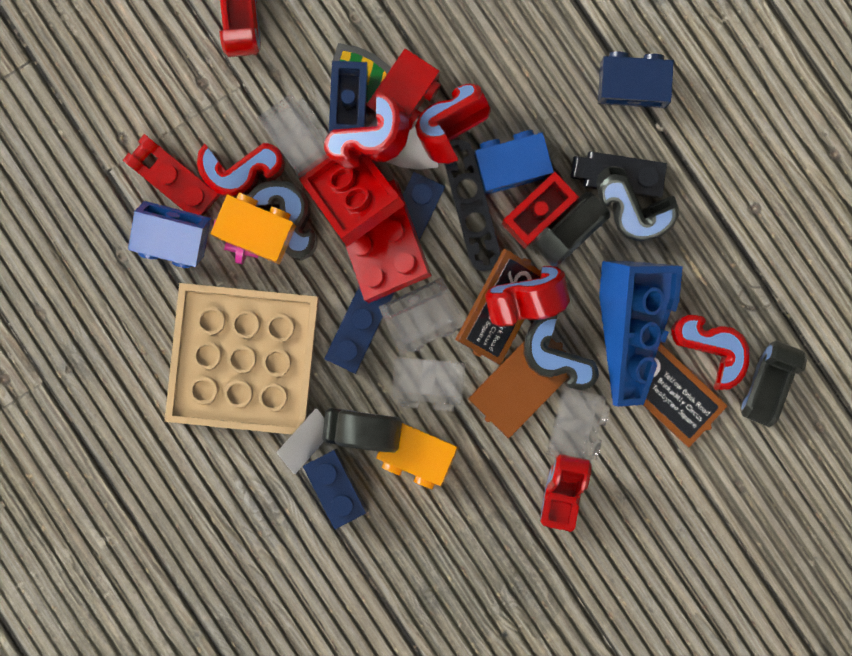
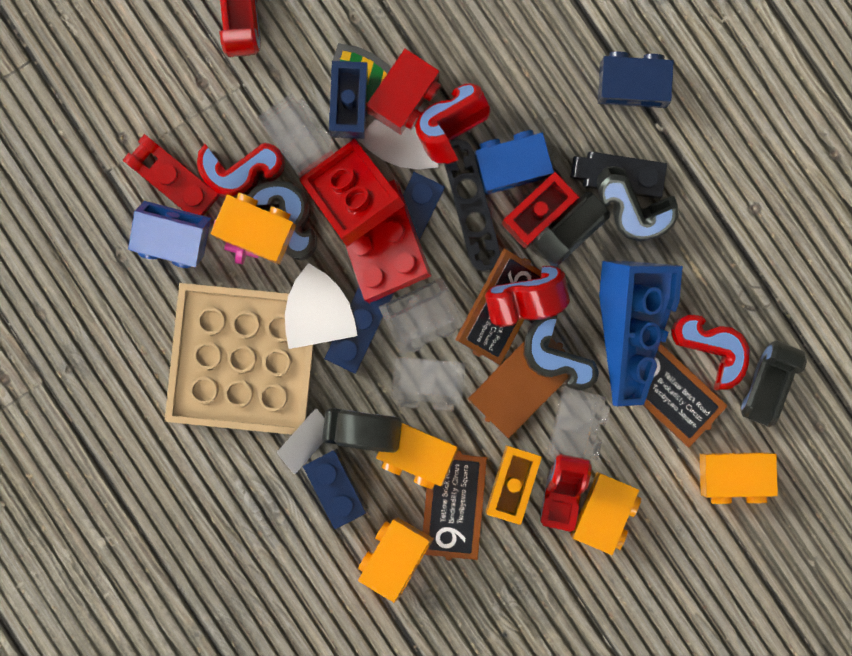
red animal [324,92,410,168] -> none
none -> white sticker [285,263,358,349]
none -> light orange brick [358,517,434,603]
none -> black piece [422,451,487,561]
none -> light orange brick [485,445,542,525]
none -> light orange brick [570,472,641,556]
none -> light orange brick [700,452,778,504]

